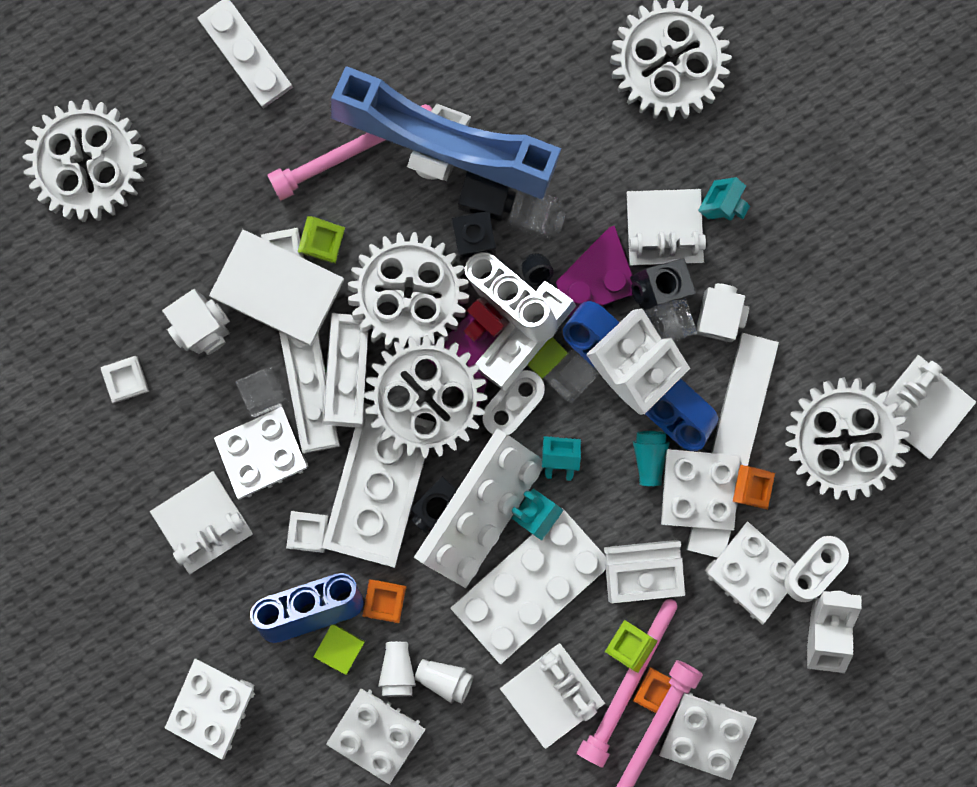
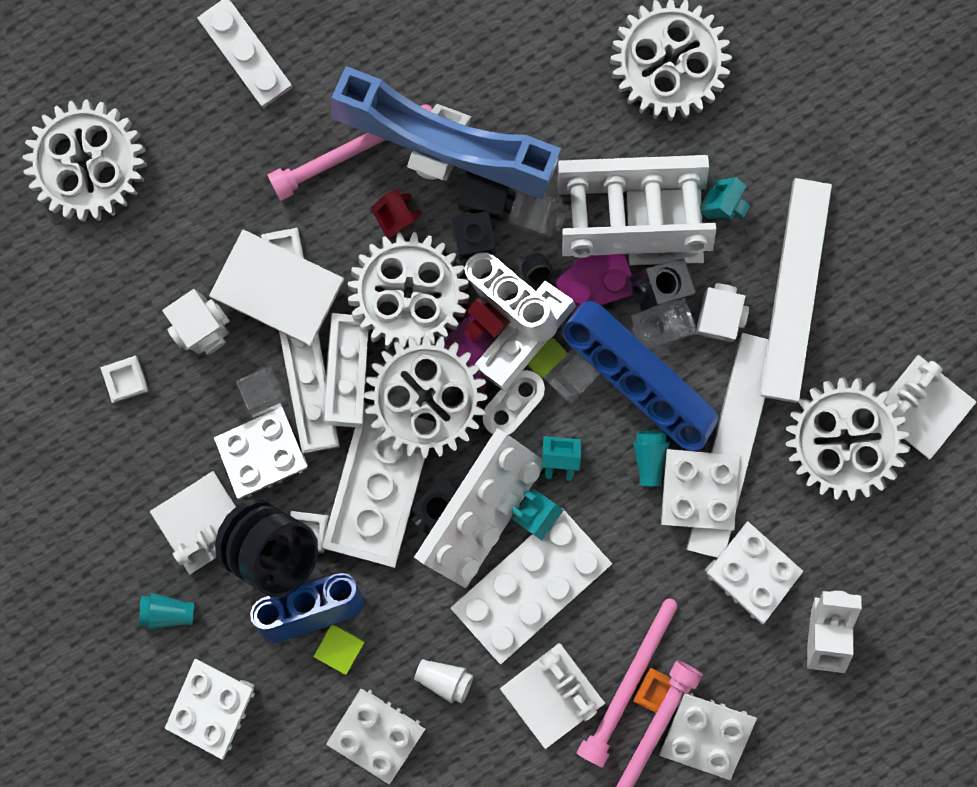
lime tile [298,216,345,263] -> none
orange tile [362,579,407,623] -> none
white cone [378,642,416,697] -> none
white slope [586,308,690,415] -> none
white plate [604,540,685,603] -> none
lime tile [605,620,658,673] -> none
orange tile [732,465,775,510] -> none
white plate [785,536,849,602] -> none
none -> teal cone [139,593,194,630]
none -> black wheel [215,500,318,597]
none -> dark red tile [370,189,421,240]
none -> white fence [558,155,716,258]
none -> white tile [760,178,832,403]

